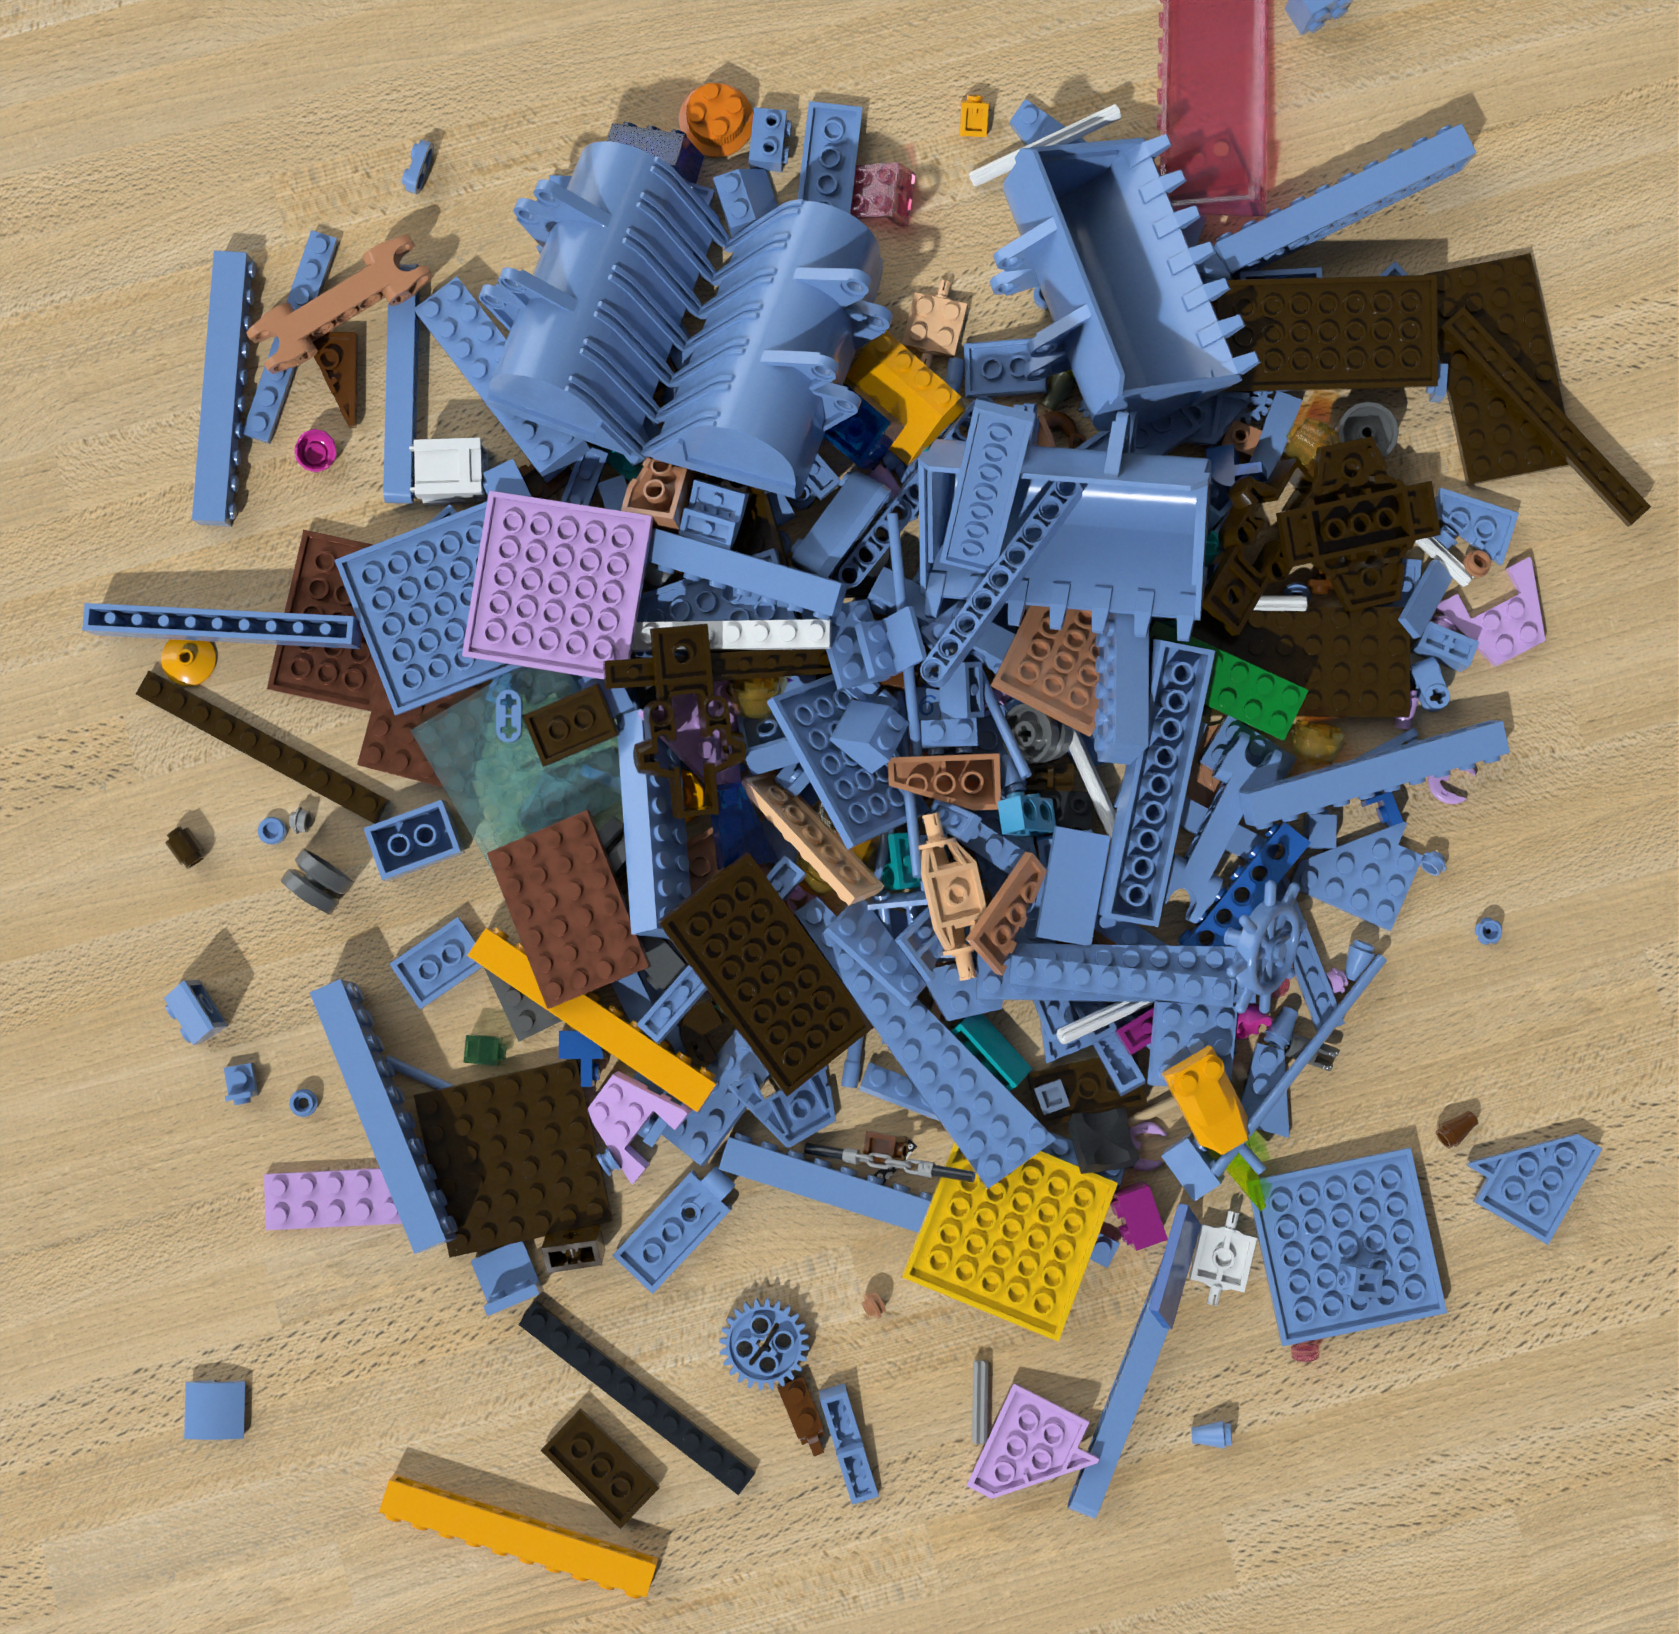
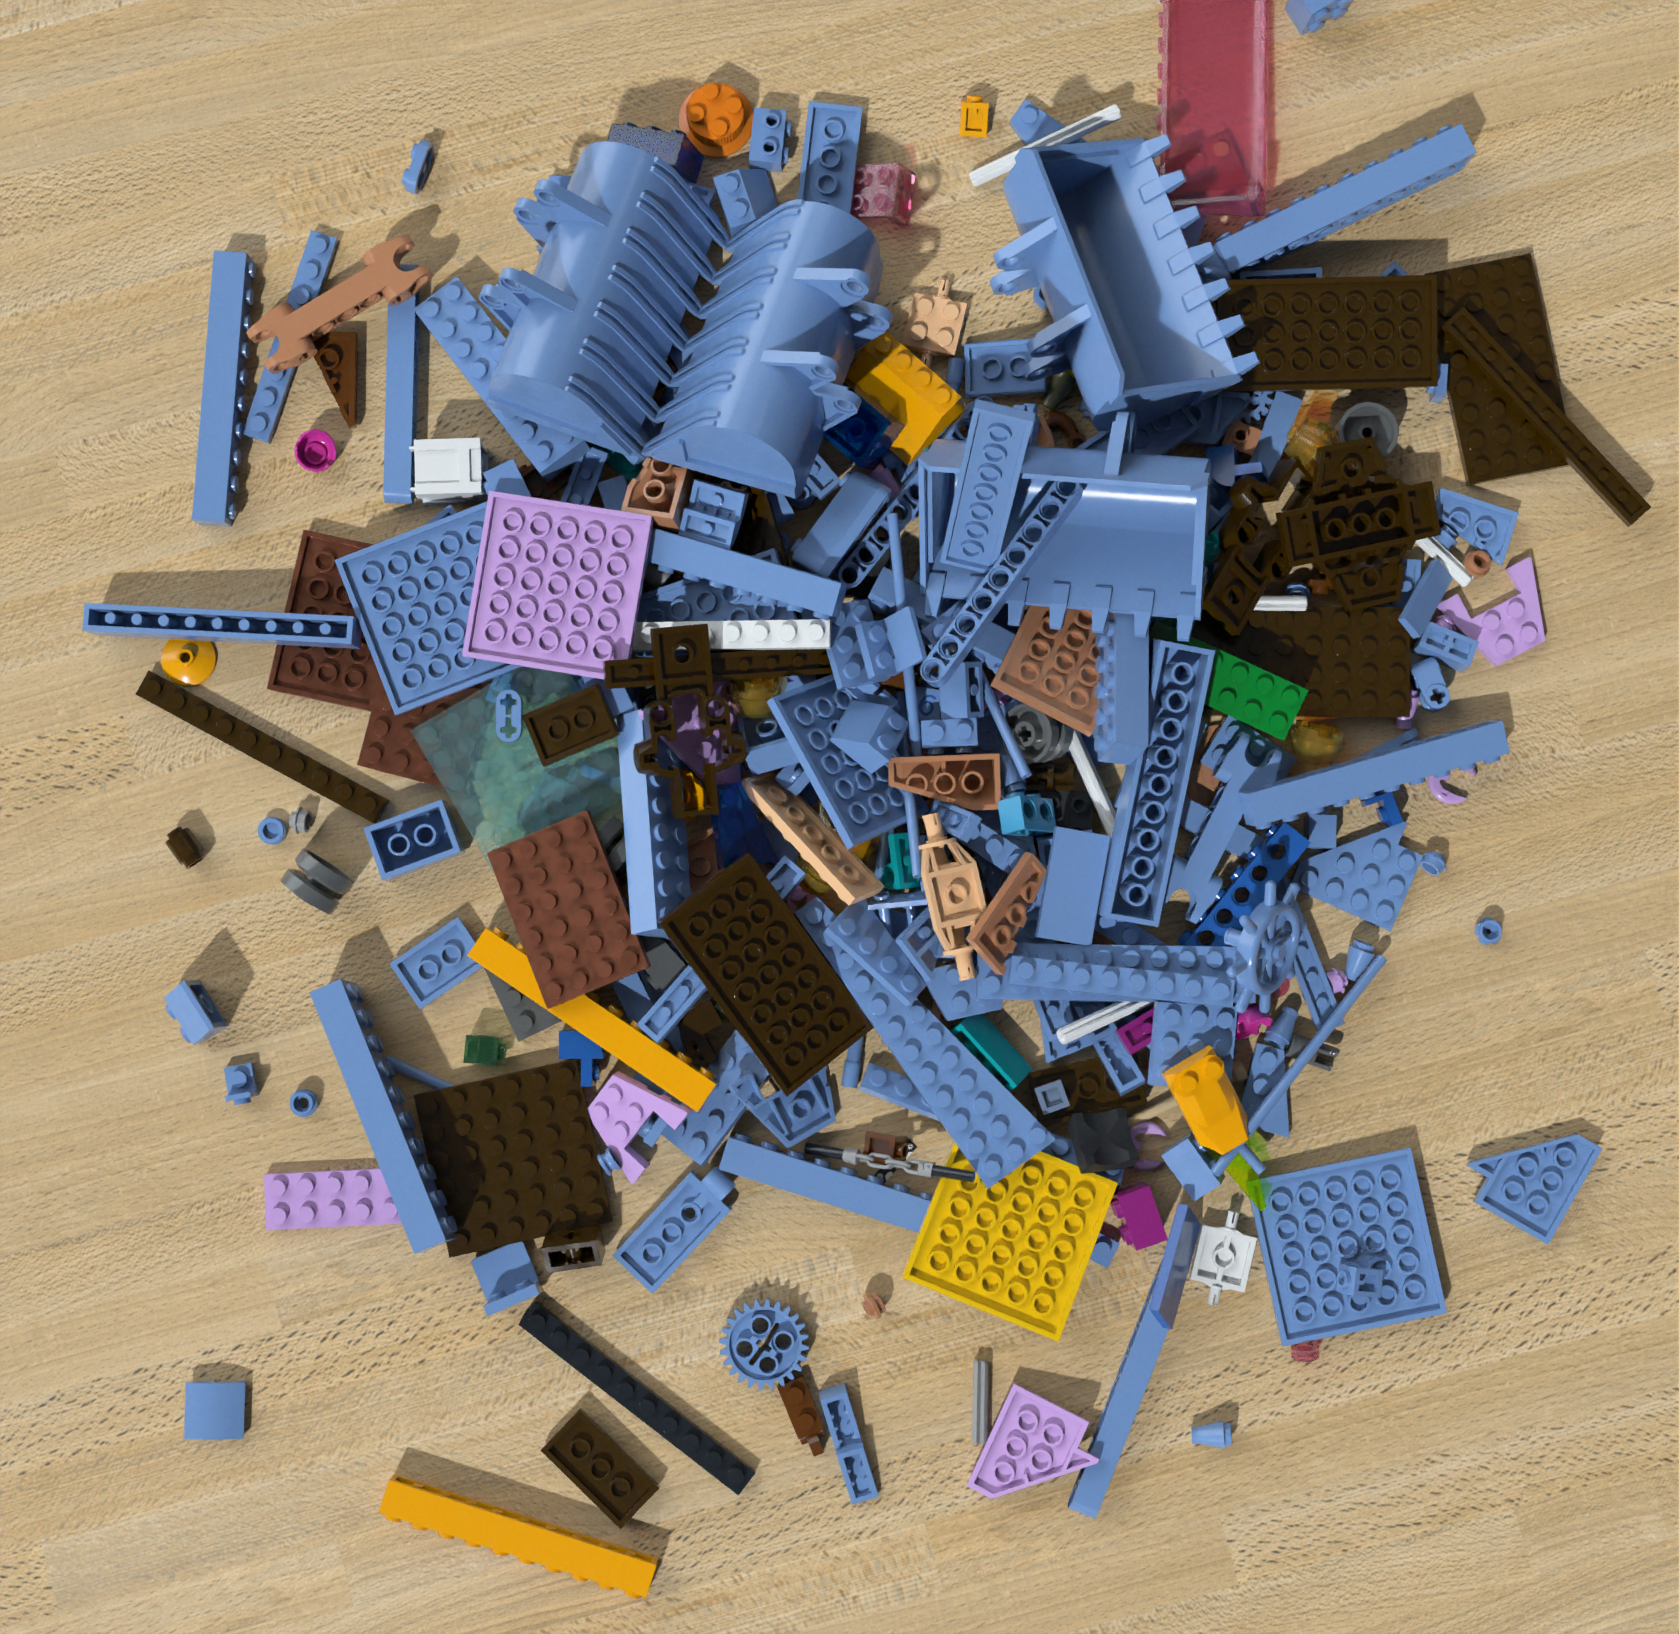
reddish brown cone [1436,1111,1479,1149] -> none

